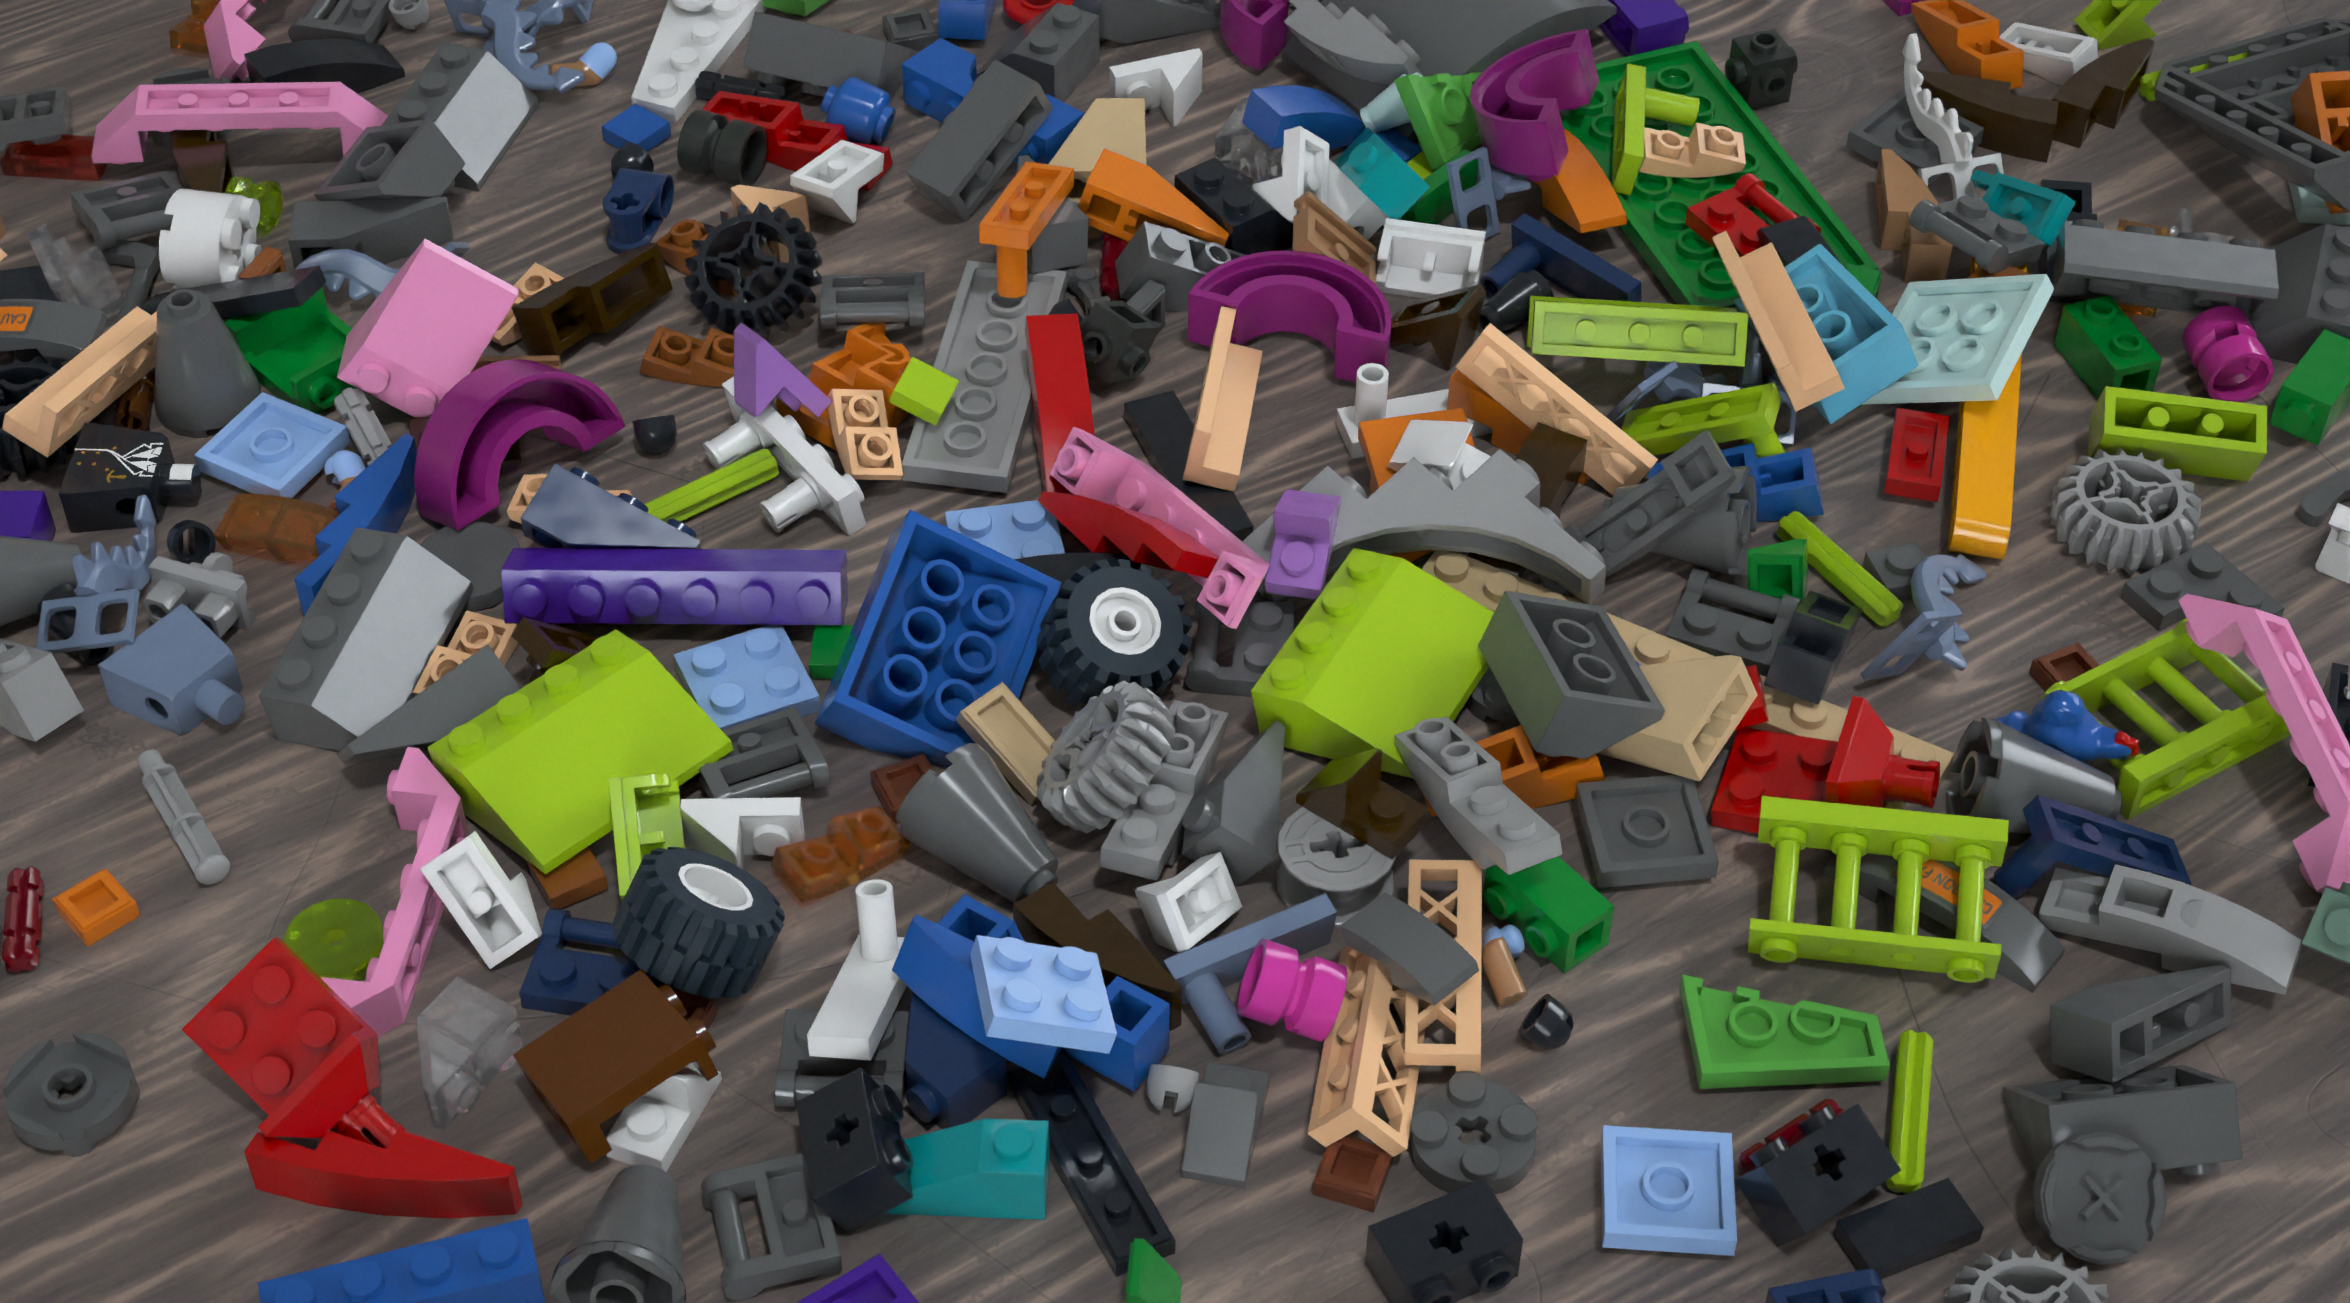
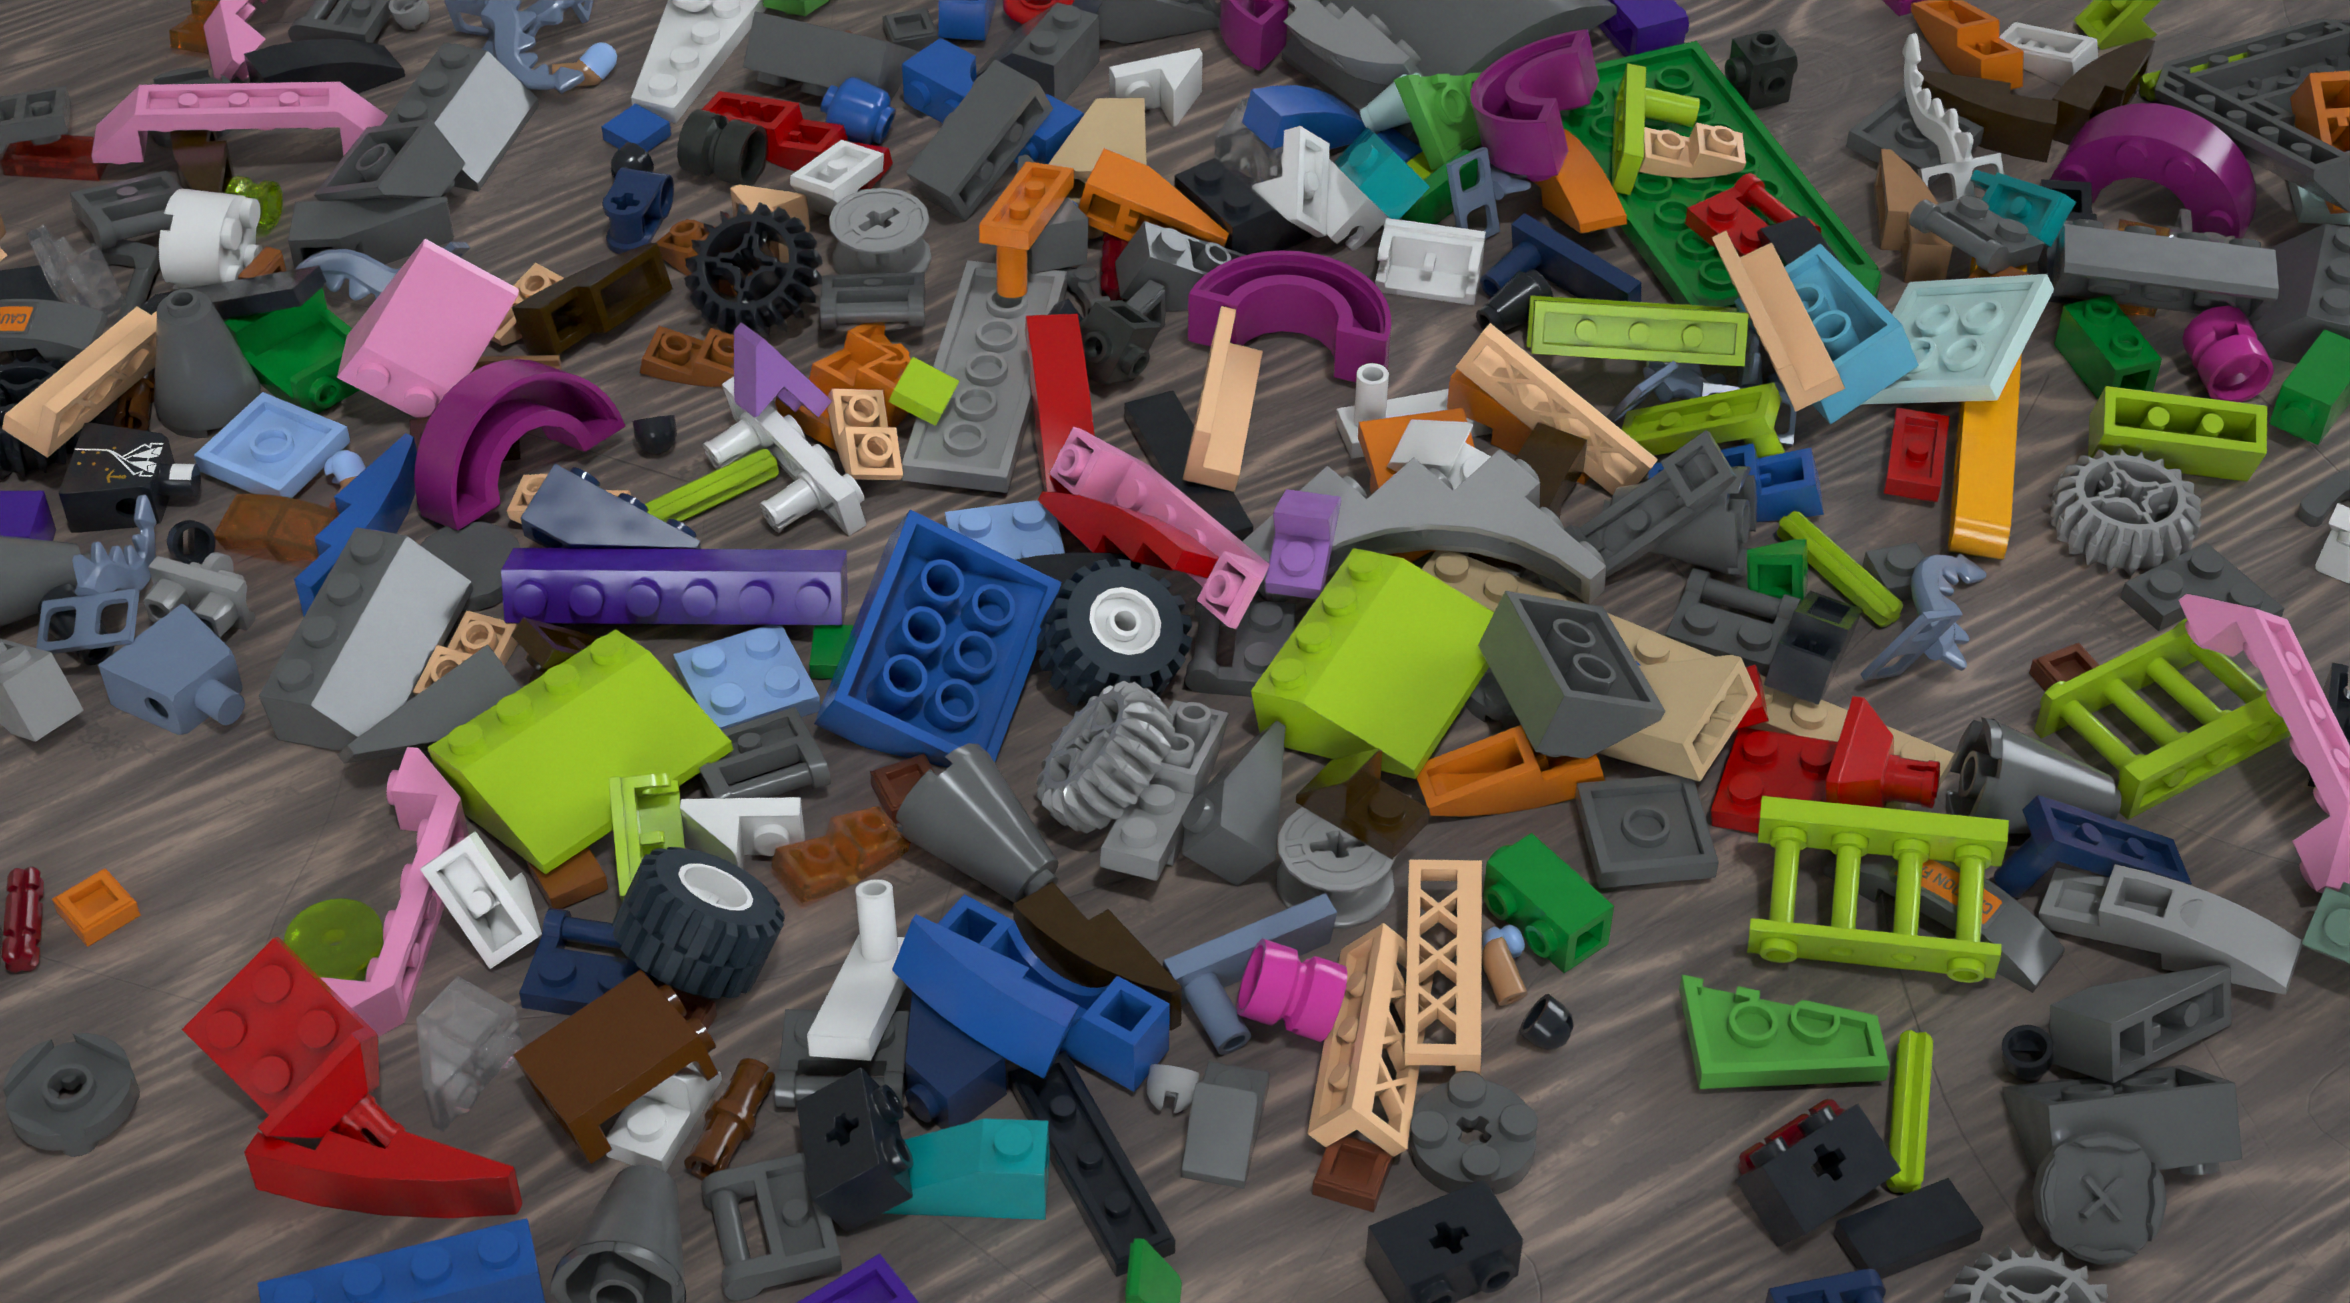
light grey piece [137,750,230,885] -> none
light grey axle [334,387,392,466] -> none
black axle [695,71,788,101] -> none
tan tile [956,682,1055,806] -> none
light blue plate [970,935,1117,1054] -> none
white slope [1135,852,1242,952] -> none
medium nougat plate [1292,191,1376,285] -> none
dark grey slope [1341,893,1479,1005] -> none
dark brown slope [1390,284,1486,370] -> none
light grey slope [1394,716,1562,875] -> none
light blue plate [1600,1125,1737,1256] -> none
blue animal [1996,690,2139,764] -> none
none -> reddish brown pin [684,1058,775,1181]
none -> light grey piece [829,188,932,275]
none -> black hinge [2002,1025,2054,1081]
none -> magenta brick [2050,103,2257,244]

